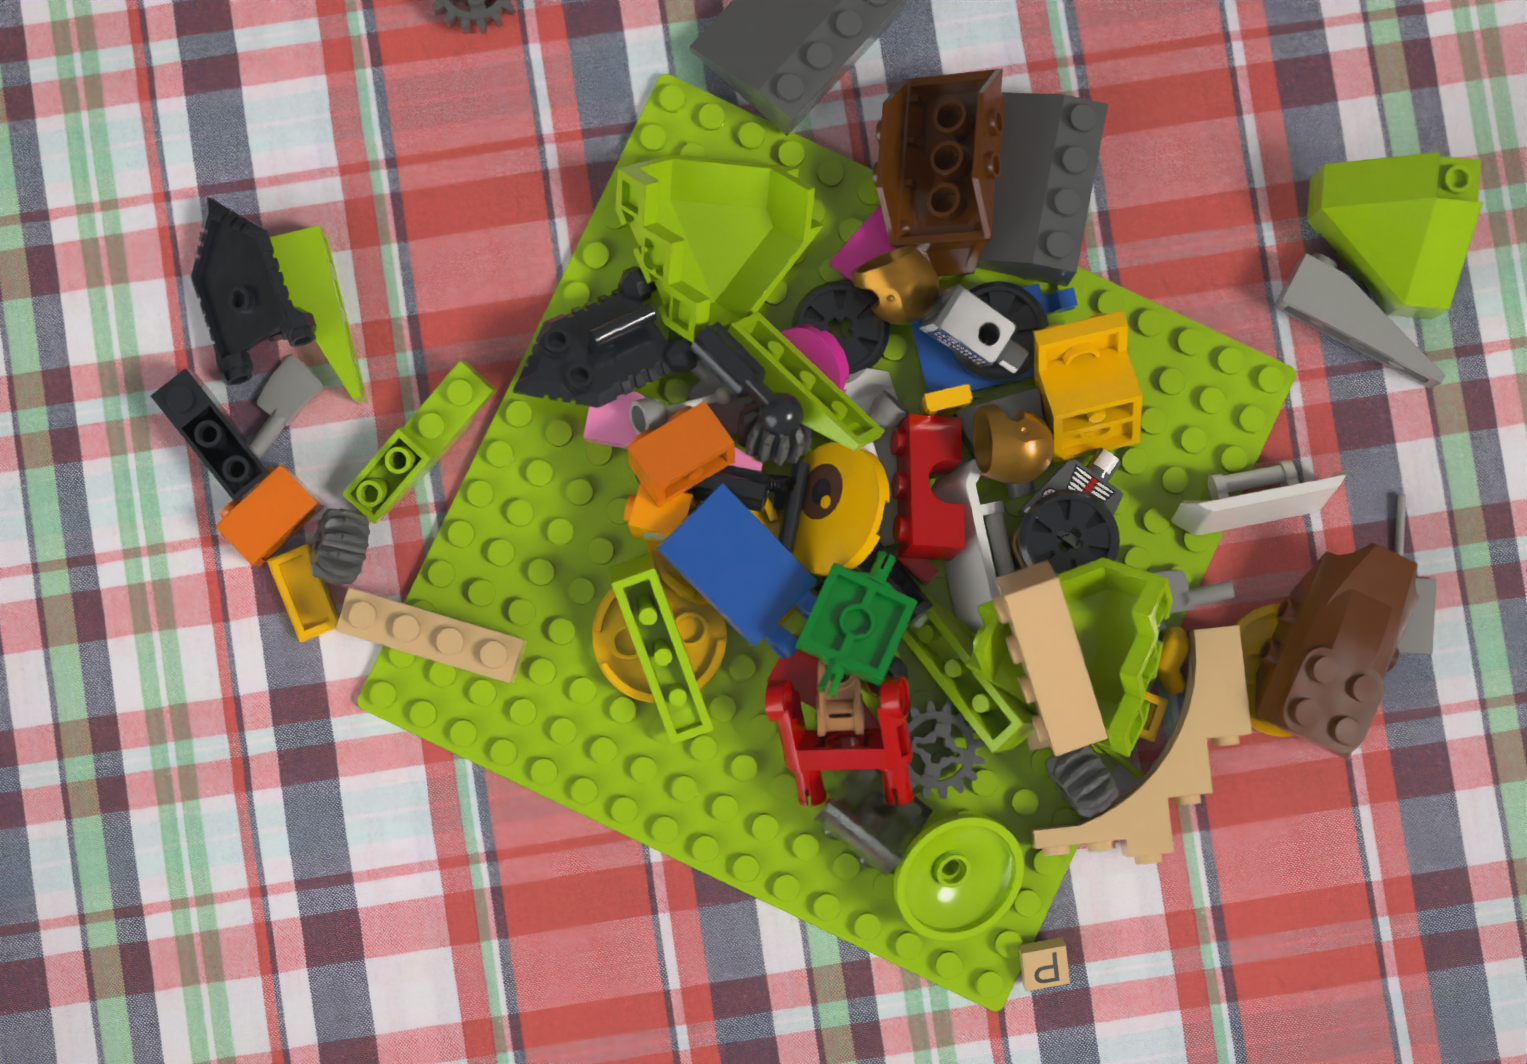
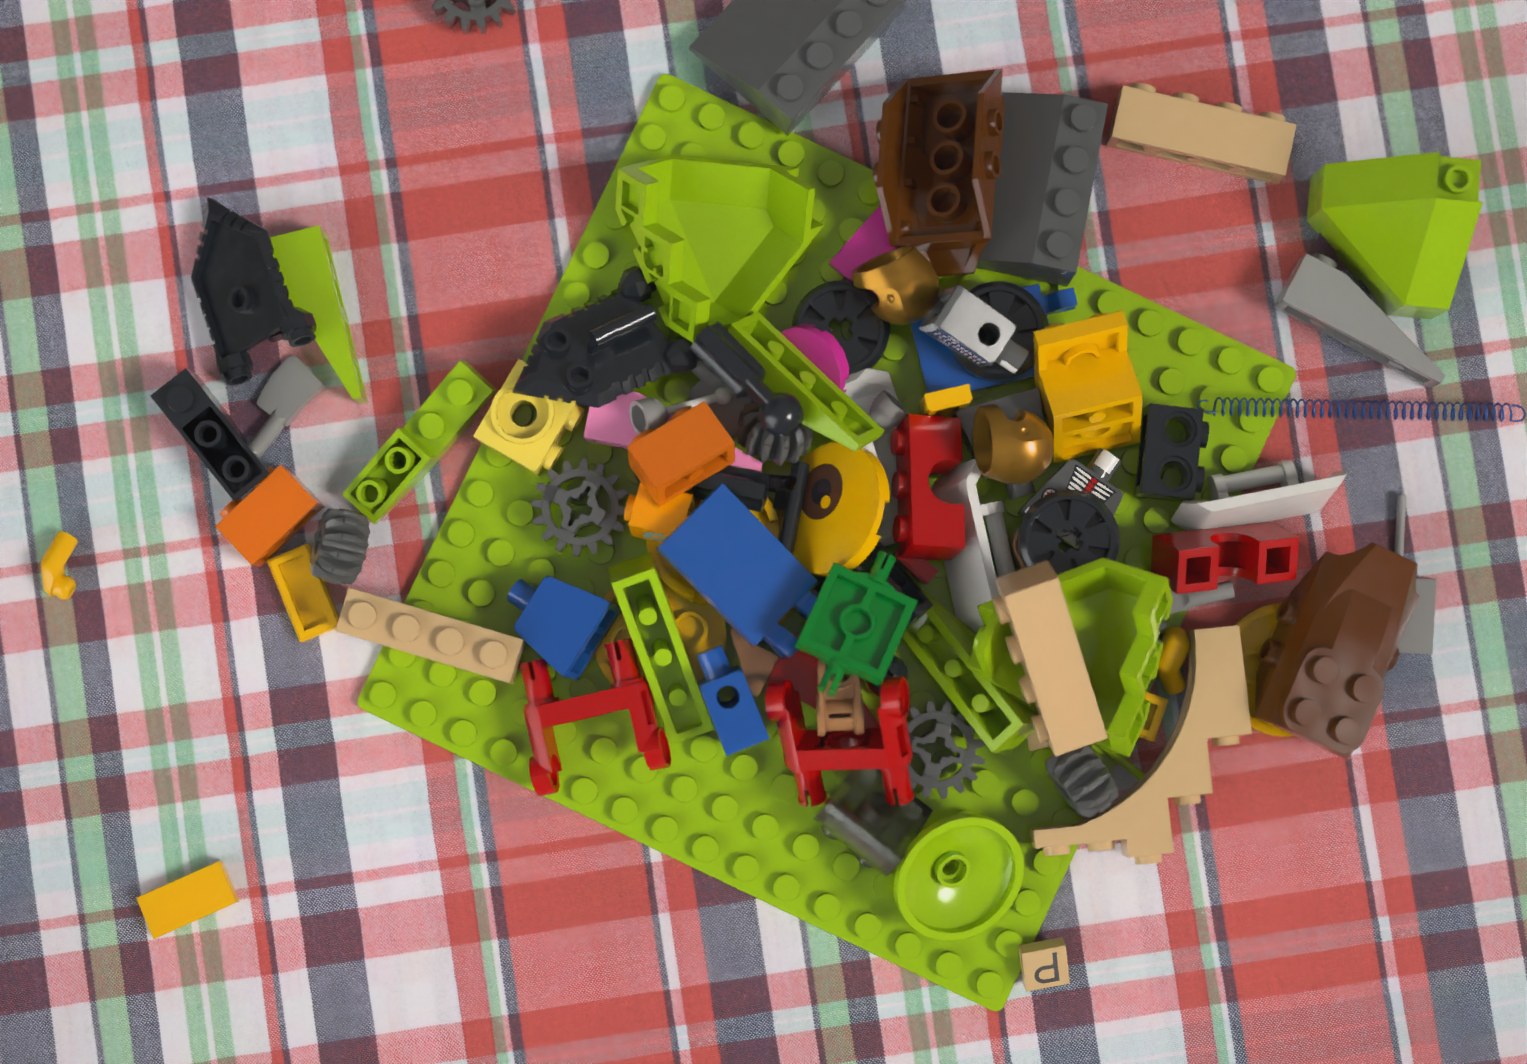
none -> yellow arm [40,531,78,600]
none -> yellow tile [136,860,239,939]
none -> light yellow brick [473,358,586,476]
none -> blue torso [507,575,621,680]
none -> red connector [519,638,671,796]
none -> dark grey gear [531,458,628,557]
none -> blue torso [696,645,769,756]
none -> medium nougat slope [730,627,779,697]
none -> tan brick [1106,83,1297,185]
none -> black brick [1134,403,1209,502]
none -> red arch [1150,521,1299,594]
none -> blue piece [1197,397,1526,422]

